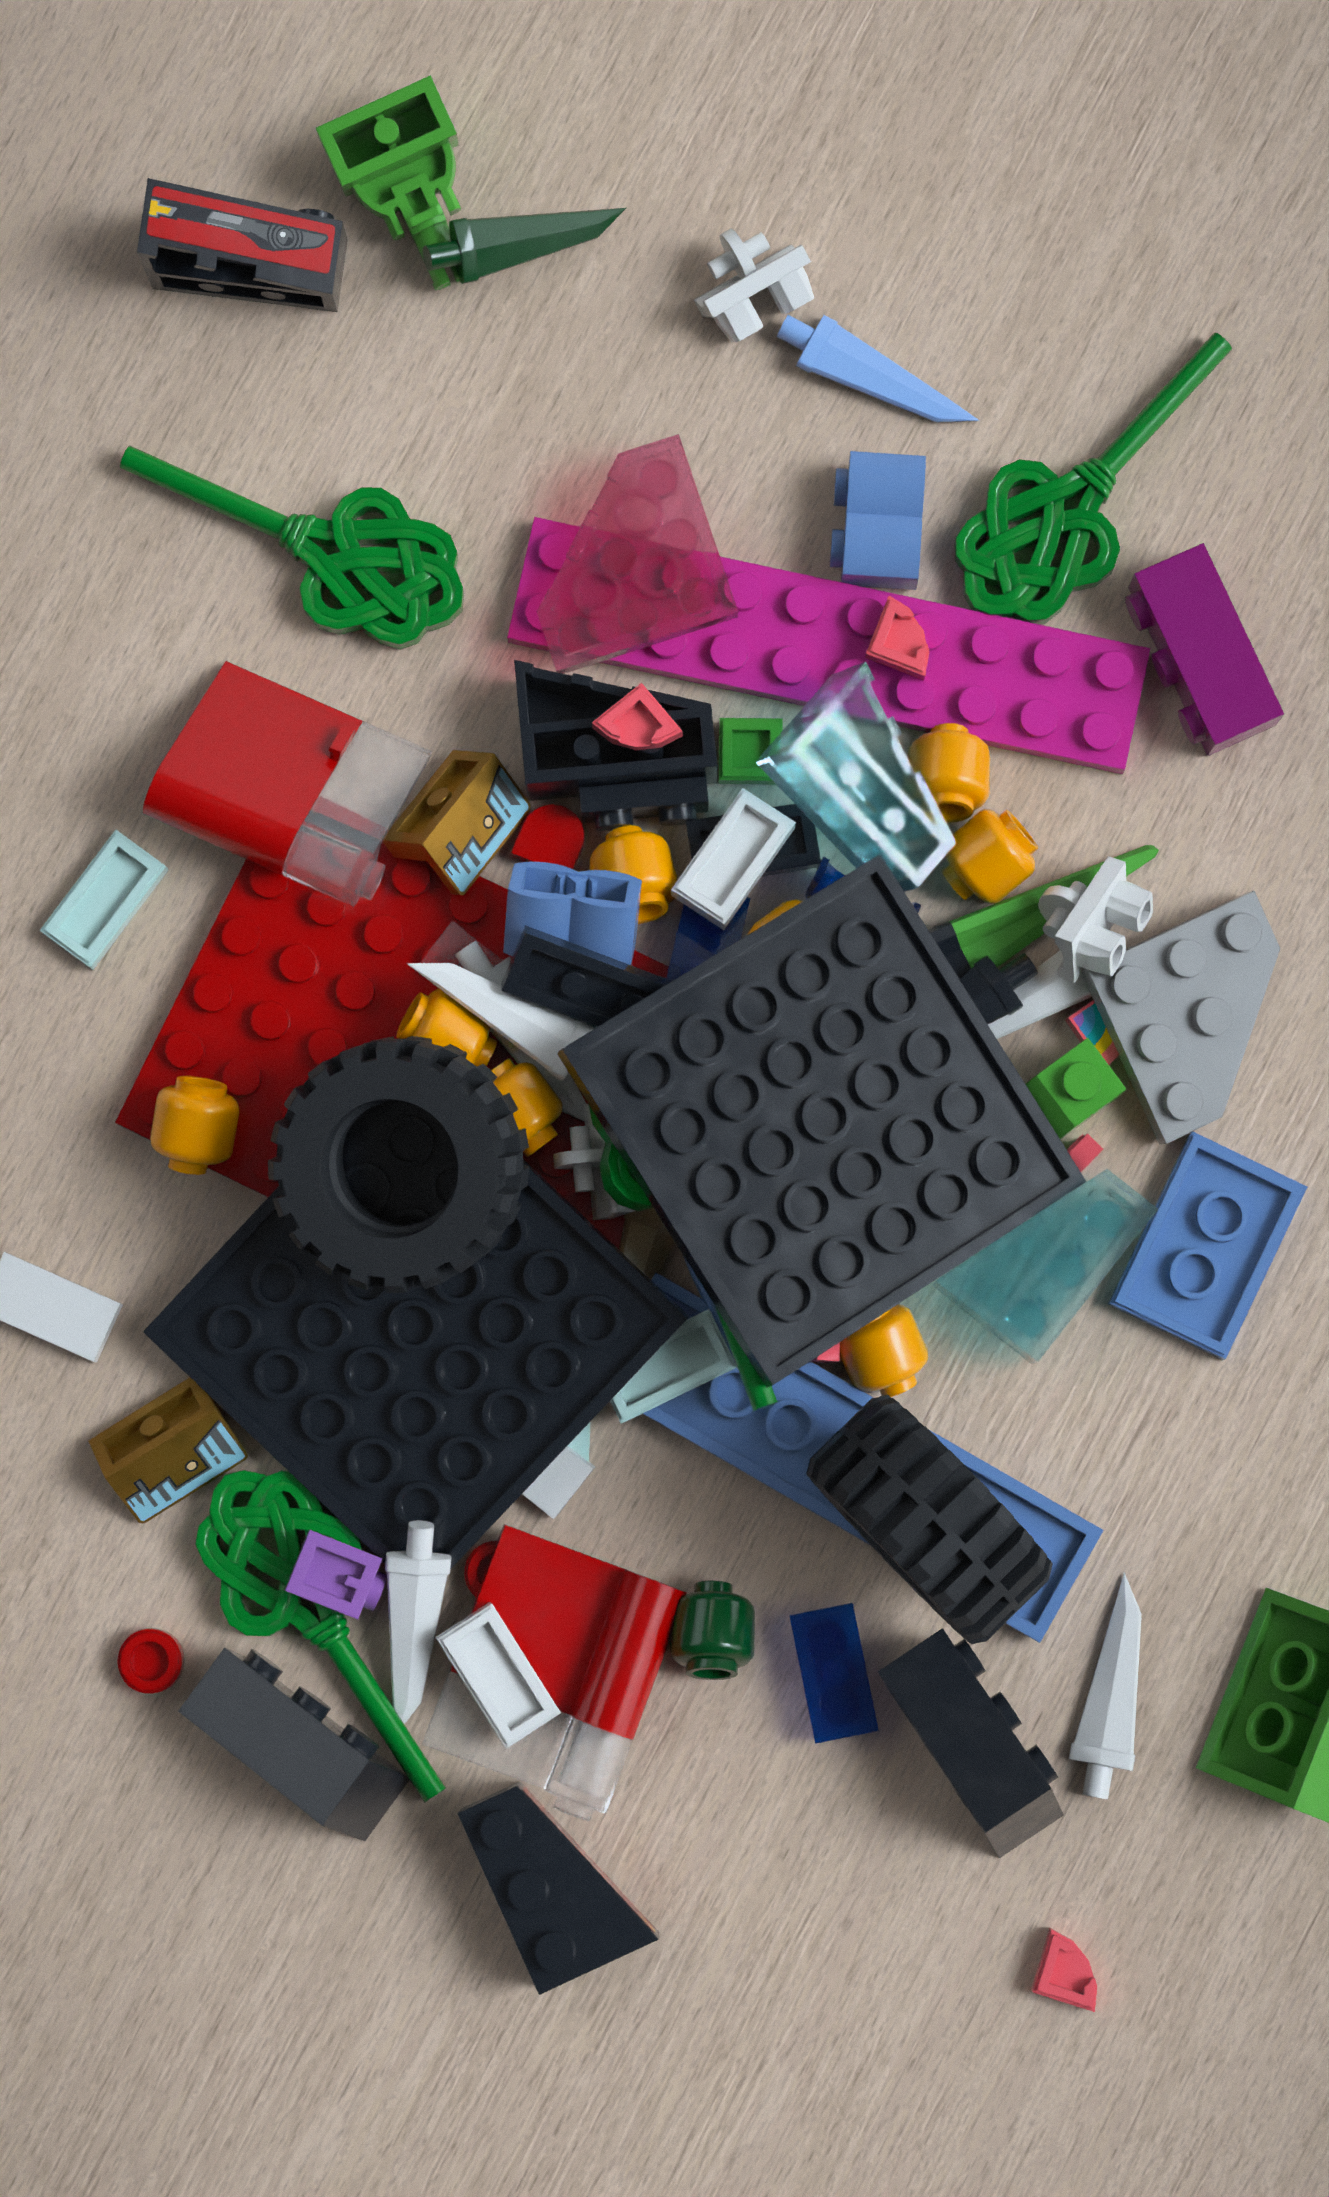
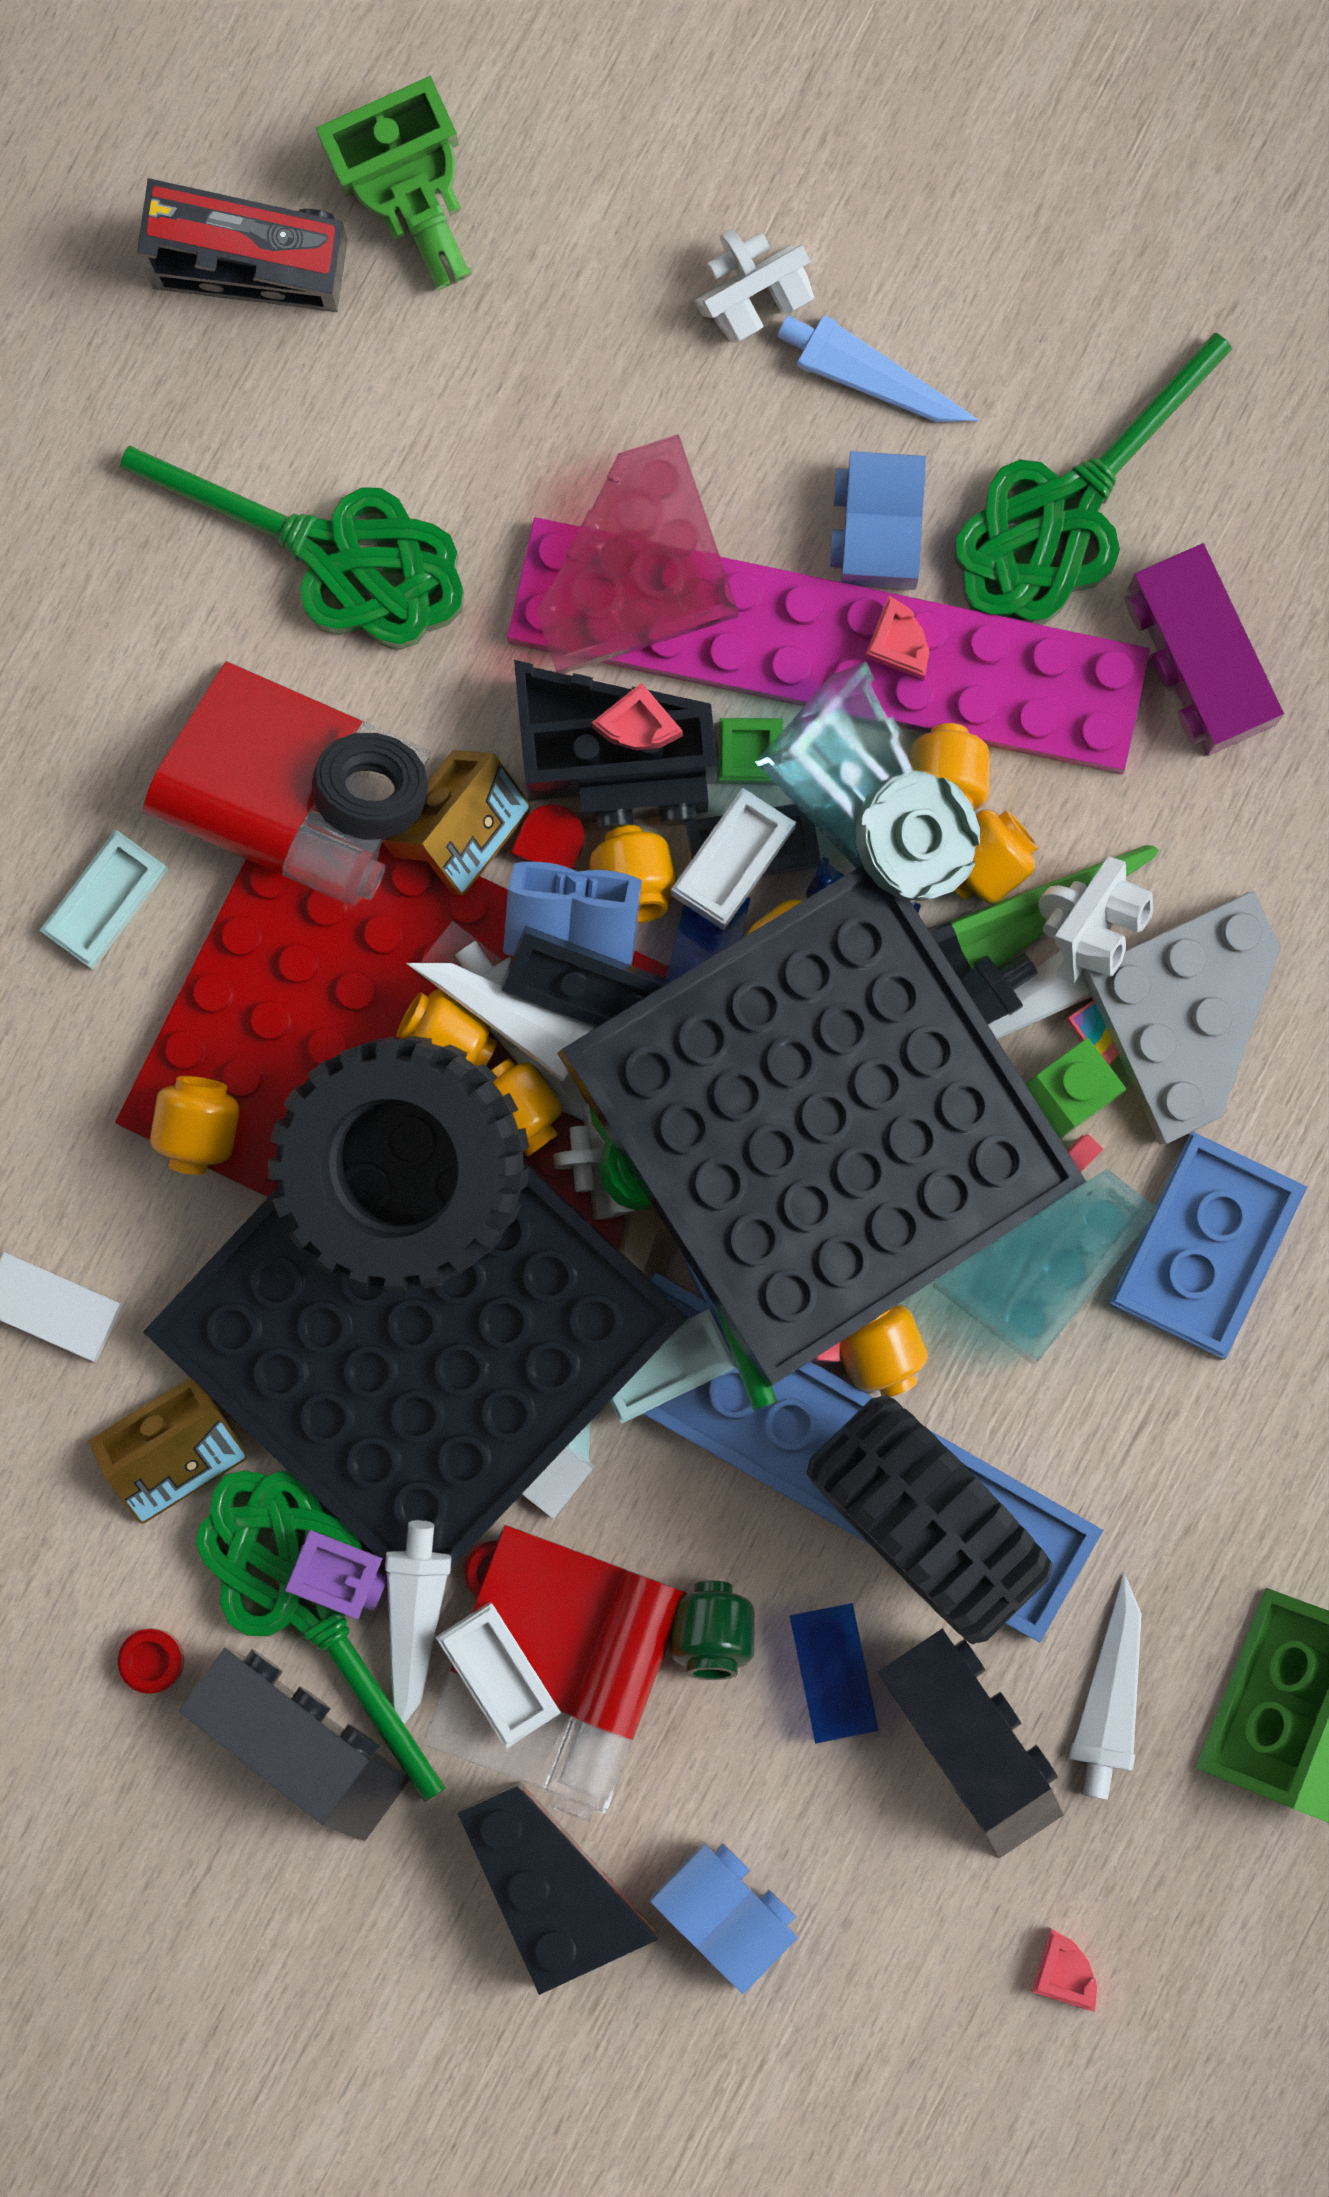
dark green bar [423,208,626,284] -> none
none -> black tyre [312,733,428,840]
none -> medium blue brick [649,1842,798,1994]
none -> tile [856,771,980,901]

